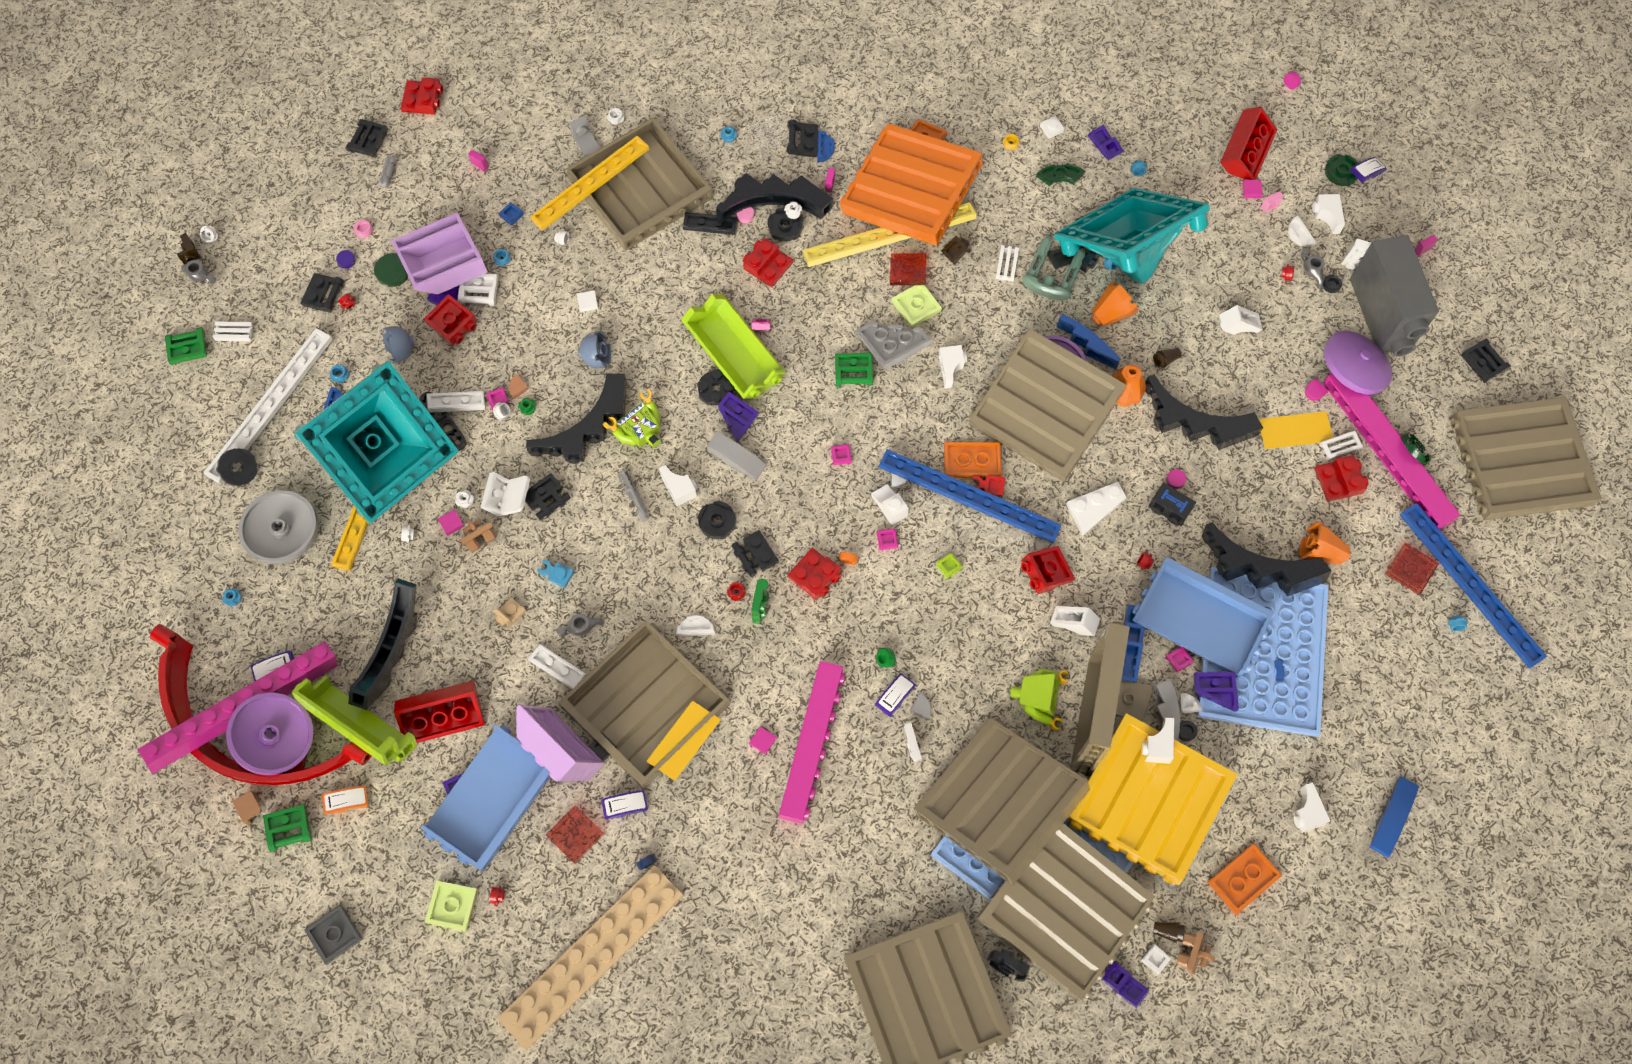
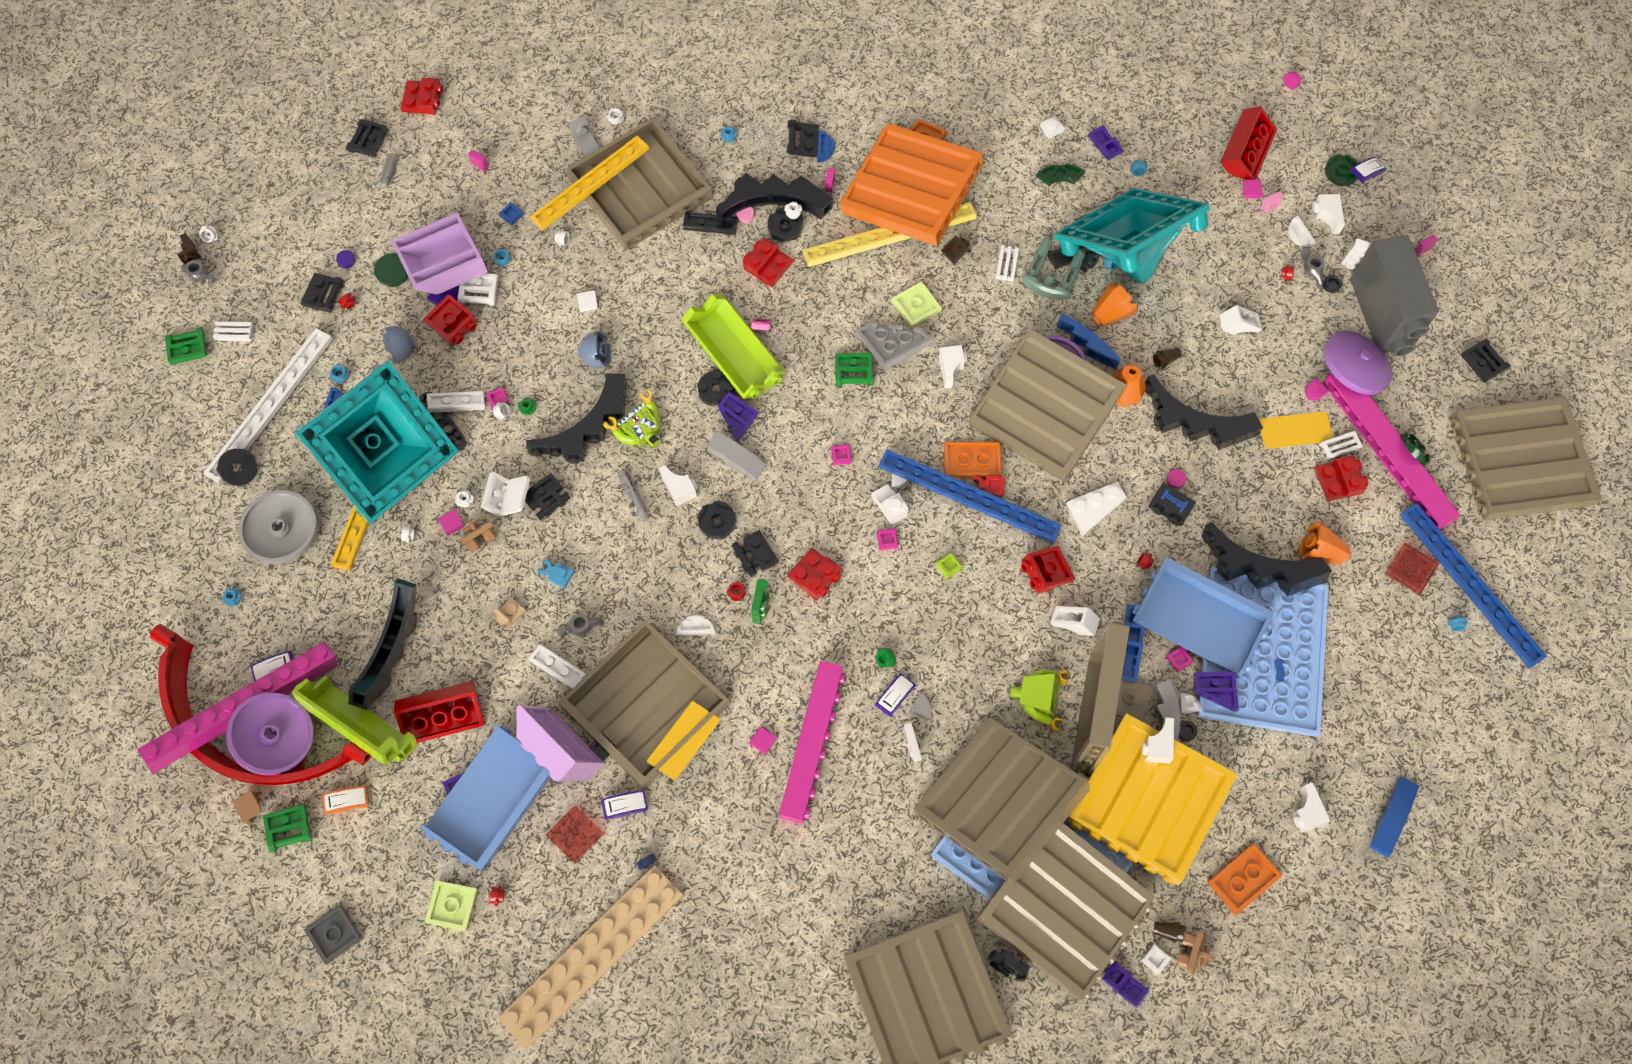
bright pink tile [354,220,373,238] -> none
nougat tile [509,374,528,400] -> none
orange tile [839,552,859,565] -> none
clear red tile [890,253,927,285] -> none
yellow plate [1003,134,1020,150] -> none

